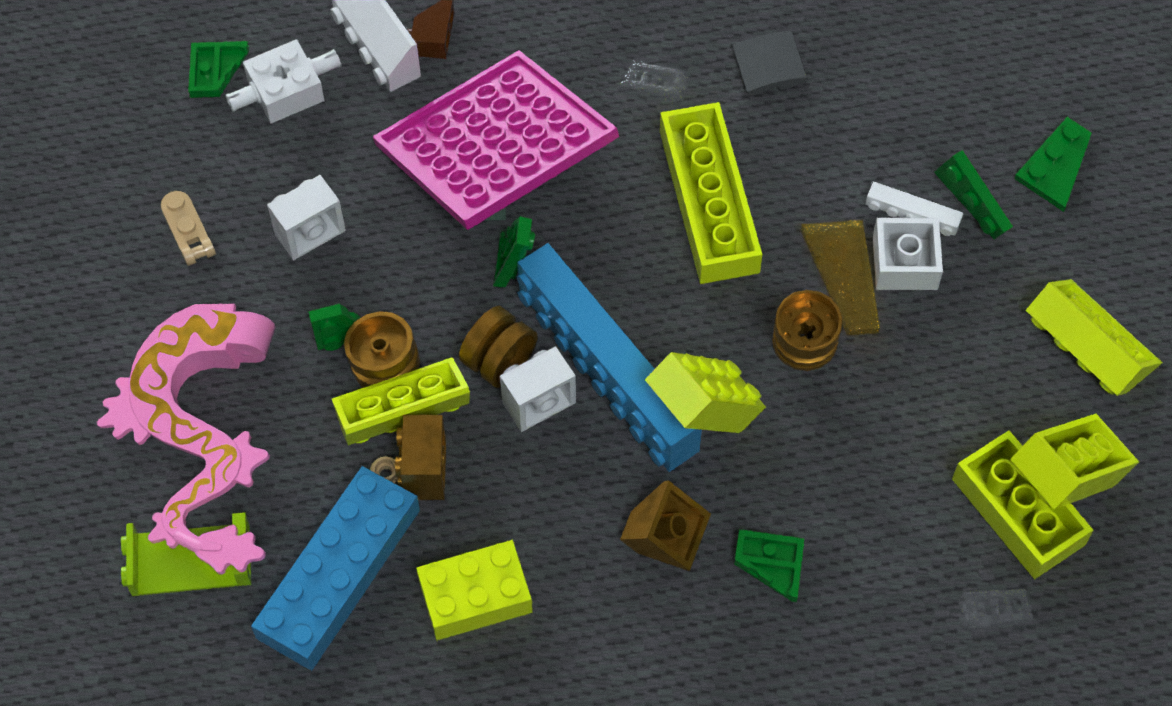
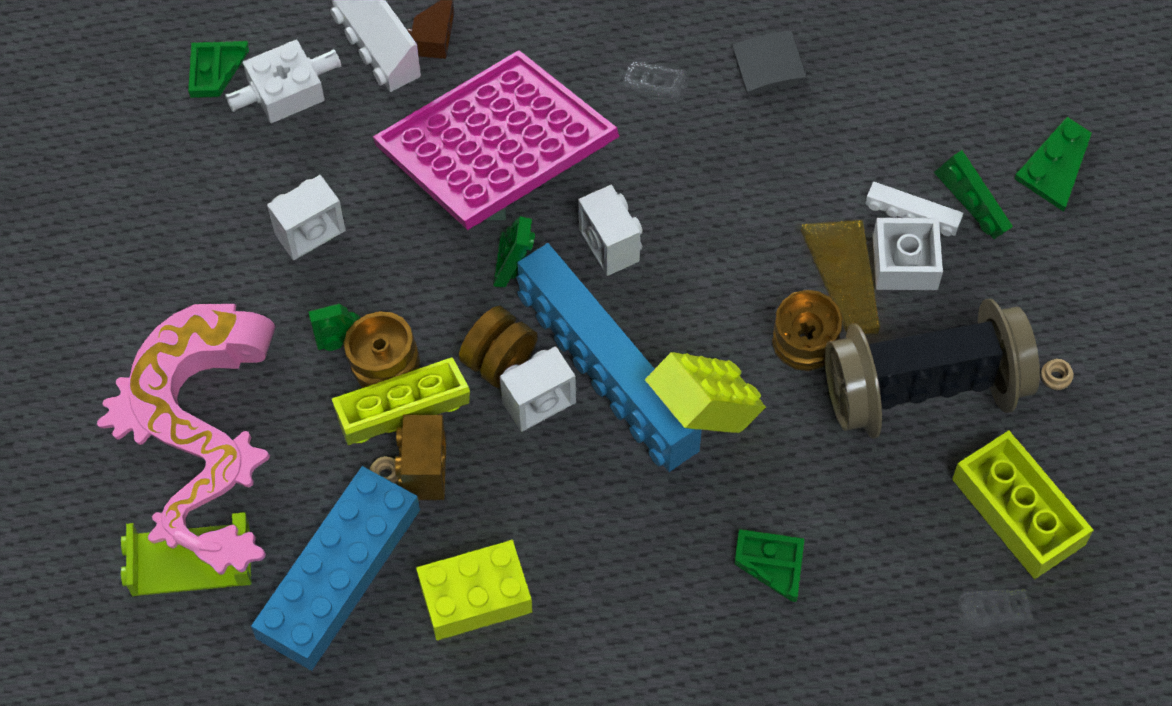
tan plate [161,191,216,266] -> none
pearl gold slope [620,481,711,571] -> none
neon yellow brick [660,102,762,284] -> none
neon yellow brick [1010,414,1139,510] -> none
neon yellow slope [1025,279,1163,396] -> none
none -> white brick [578,184,643,276]
none -> brick [825,299,1040,439]
none -> tan plate [1041,359,1073,390]

